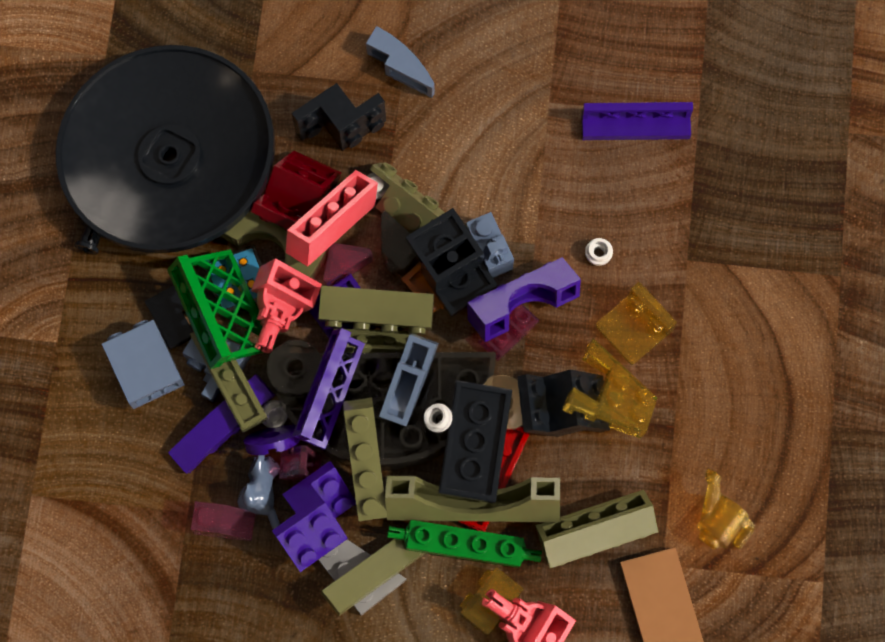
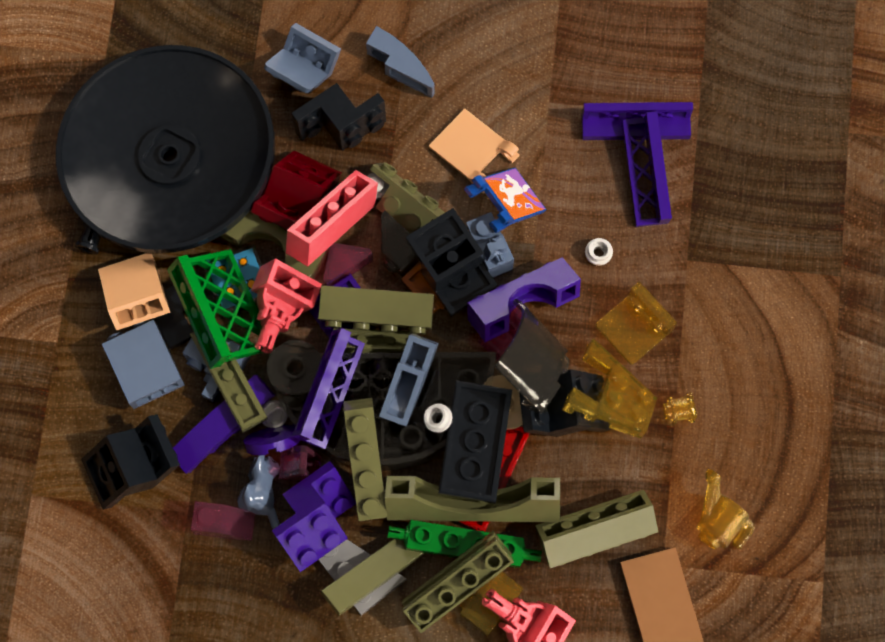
none -> black bracket [81,414,180,510]
none -> light nougat brick [98,253,170,331]
none -> sand blue bracket [264,23,341,93]
none -> olive brick [402,531,514,633]
none -> light nougat flag [429,108,519,194]
none -> flag [464,167,547,233]
none -> clear smoke panel [495,299,569,413]
none -> dark purple fence [622,111,672,227]
none -> clear yellow brick [663,392,697,425]

